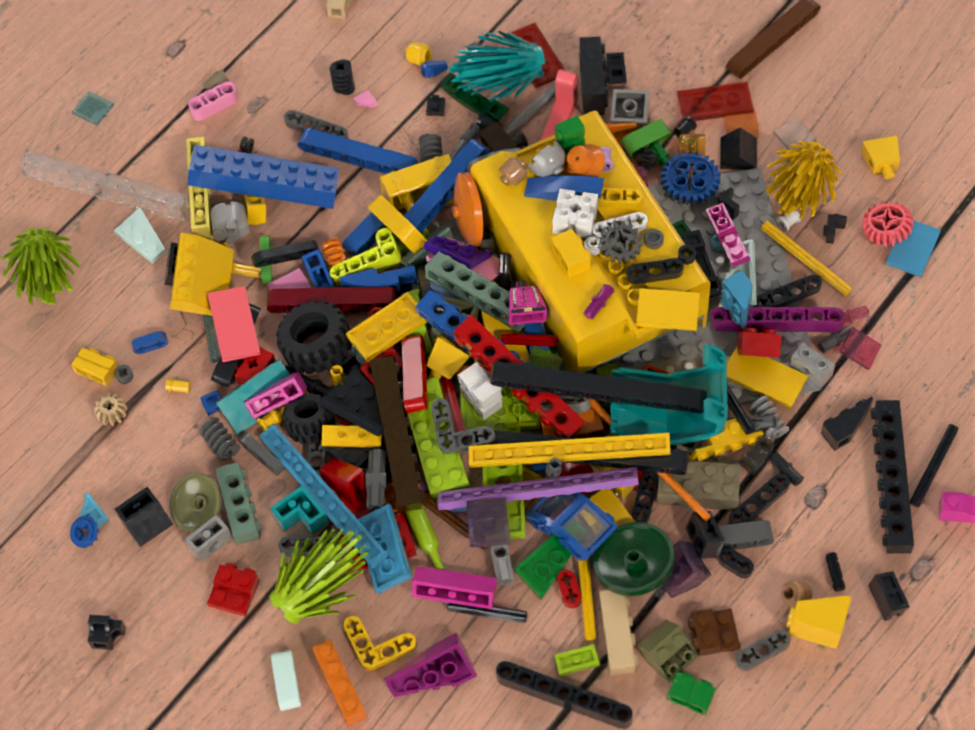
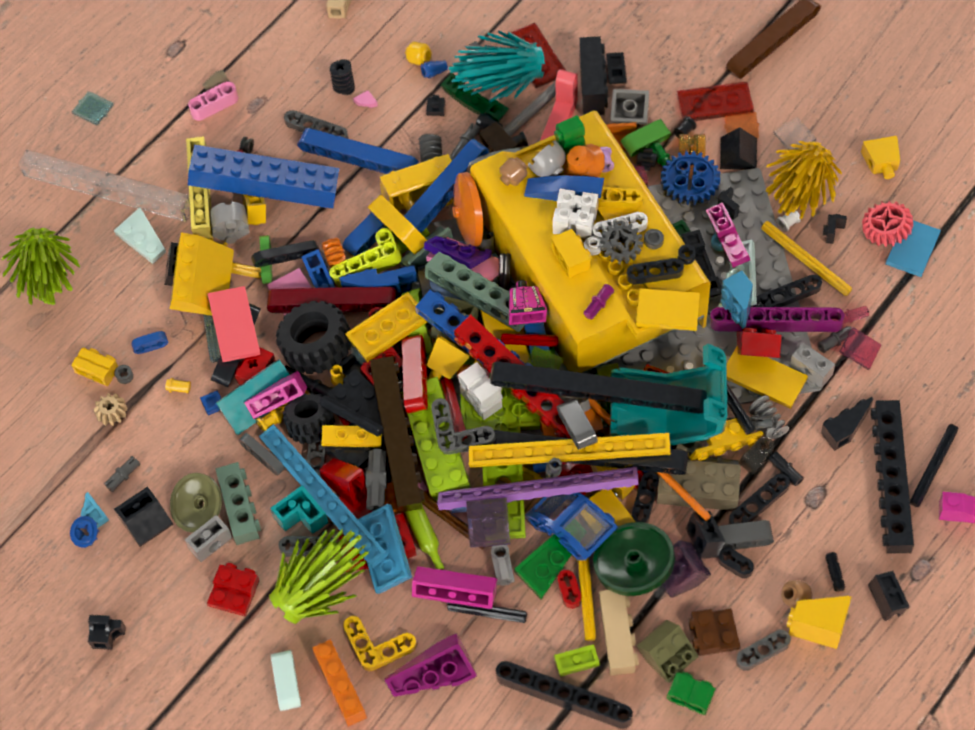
dark grey piece [200,417,241,460] -> none
none -> dark grey pin [104,456,140,492]
none -> beam [556,399,598,450]

